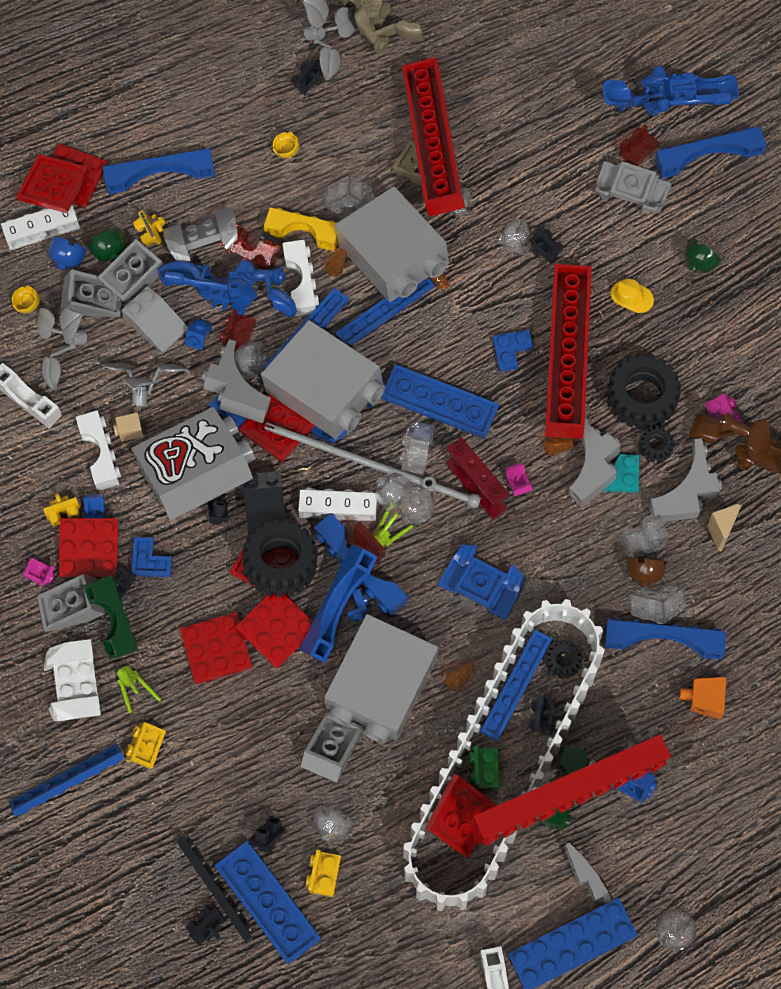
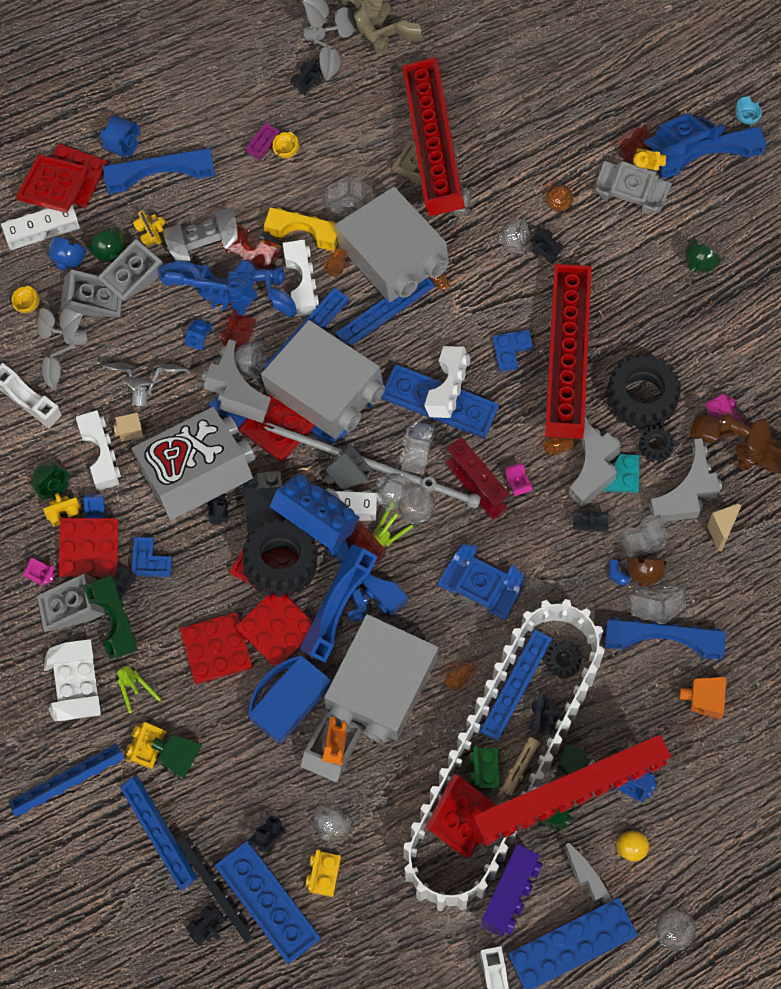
light grey slope [121,286,189,354] -> none
blue piece [603,67,739,116] -> none
yellow piece [611,279,654,313] -> none
none -> dark green cylinder [31,462,70,500]
none -> blue brick [100,115,141,158]
none -> blue plate [120,776,198,891]
none -> dark green torso [151,735,202,781]
none -> magenta plate [245,123,280,161]
none -> blue piece [248,656,332,746]
none -> blue piece [270,474,360,551]
none -> orange hinge [322,716,347,765]
none -> dark grey torso [324,443,373,489]
none -> white arch [424,346,470,418]
none -> dark purple piece [480,845,543,937]
none -> tan pin [501,737,540,796]
none -> clear orange hair [546,185,573,212]
none -> black hips [573,509,609,532]
none -> blue arm [609,560,630,586]
none -> yellow hair [616,830,649,862]
none -> yellow hips [633,148,666,170]
none -> blue piece [644,113,725,155]
none -> medium azure hair [735,96,762,125]

